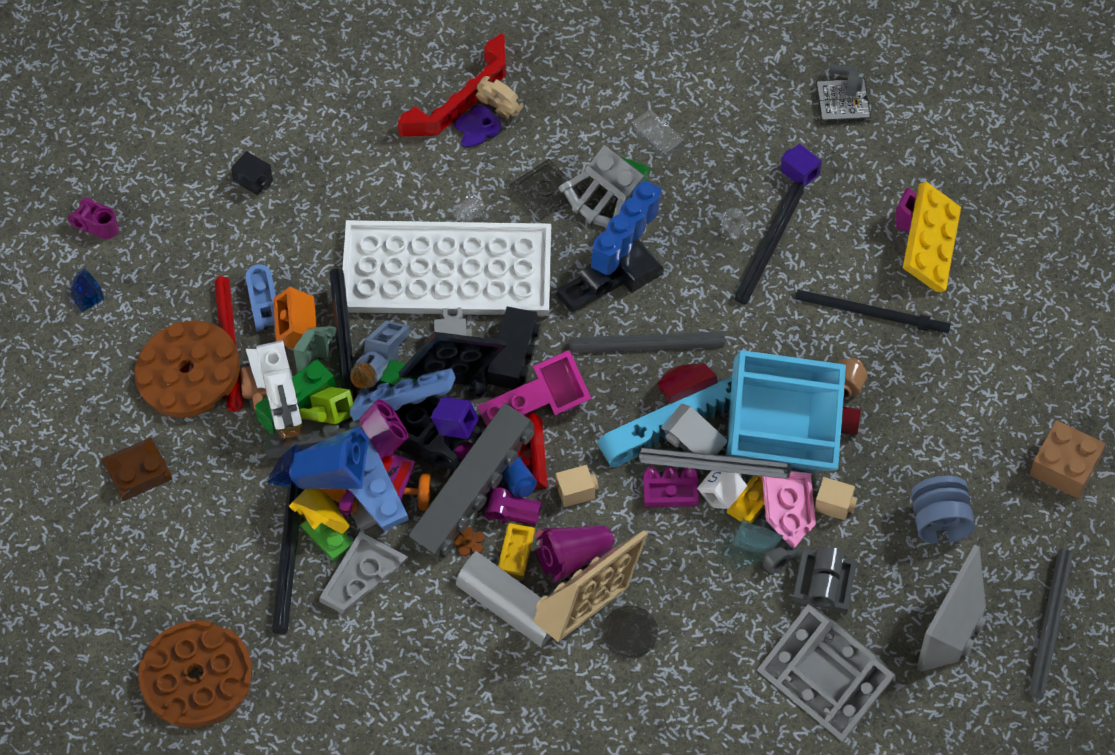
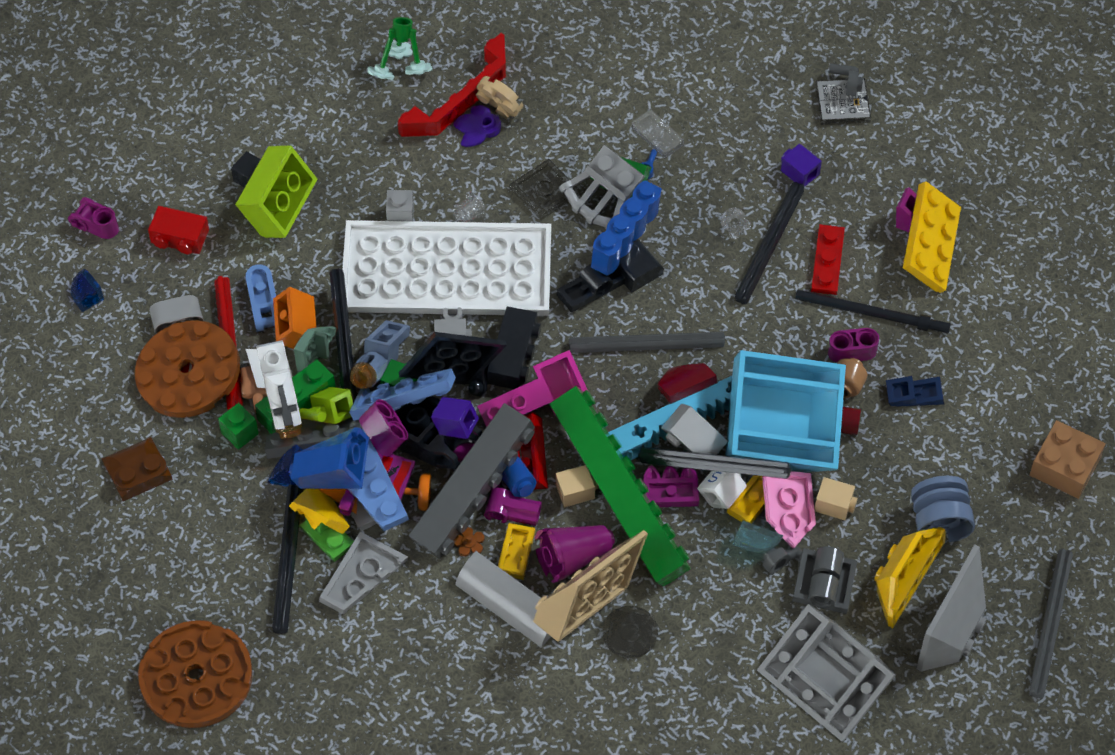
none -> red brick [148,205,209,254]
none -> light grey beam [149,295,203,334]
none -> green brick [218,402,259,450]
none -> lime brick [235,145,318,238]
none -> plant [367,17,432,80]
none -> light grey brick [386,190,414,221]
none -> green brick [549,386,691,586]
none -> blue hand [641,149,657,179]
none -> red plate [811,224,845,295]
none -> magenta beam [828,328,879,363]
none -> yellow wedge [874,527,945,628]
none -> dark blue slope [886,376,944,407]

